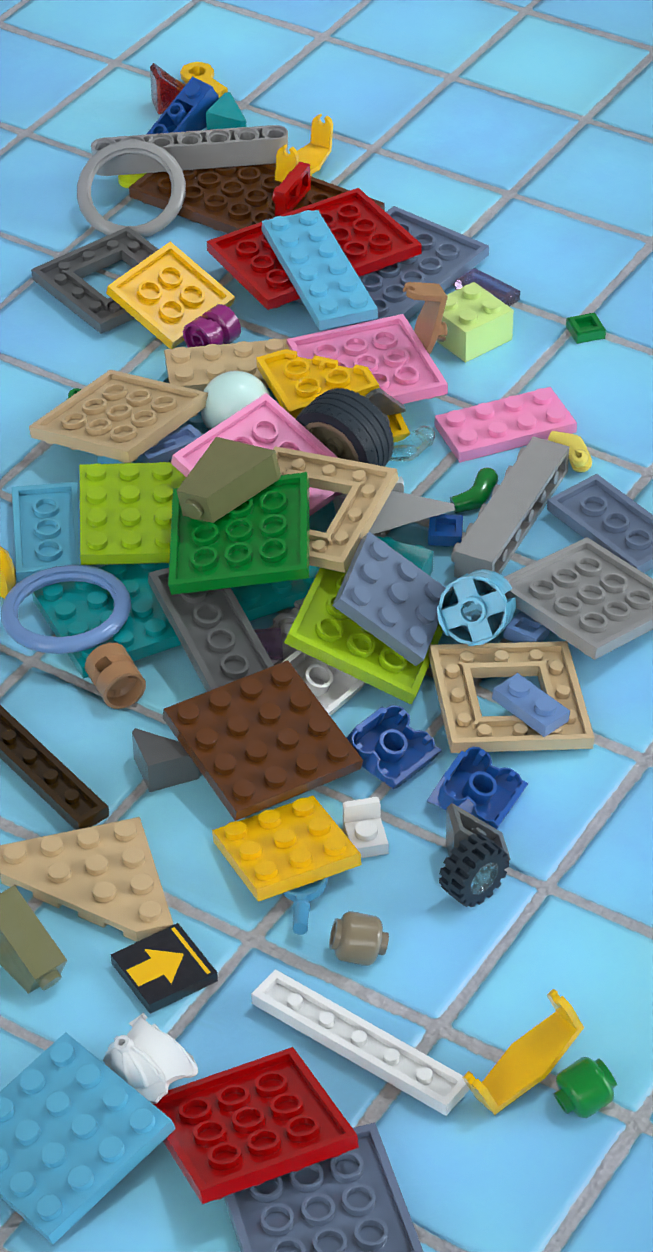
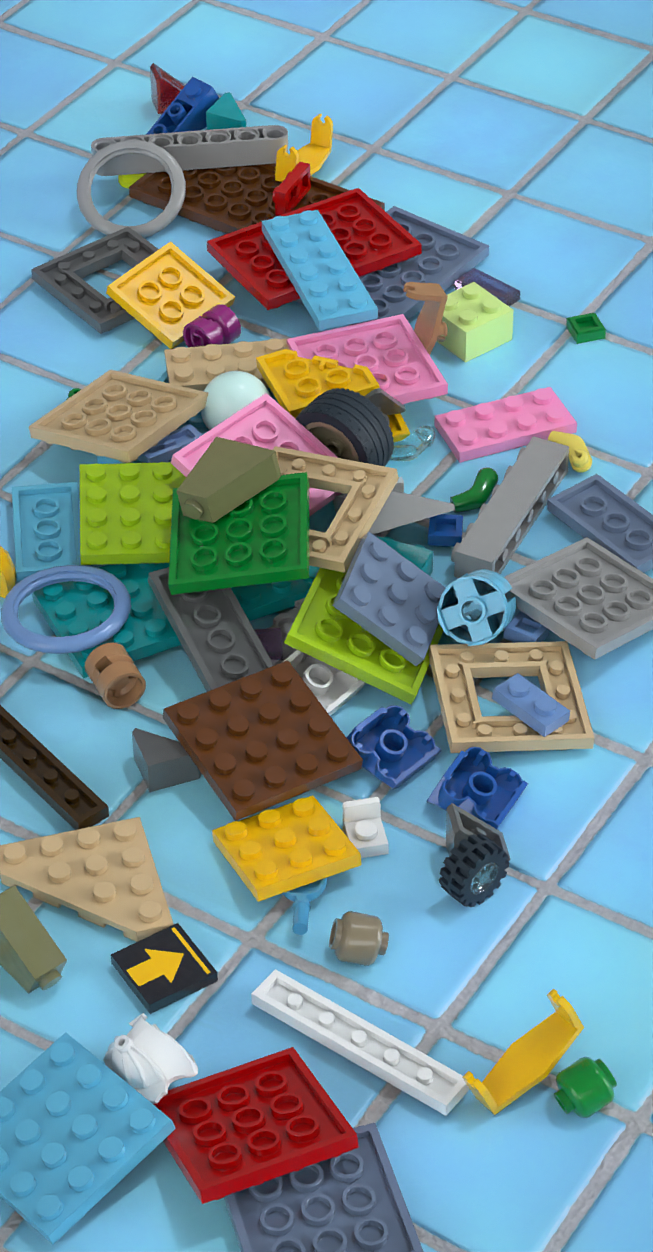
yellow piece [180,62,228,98] -> none

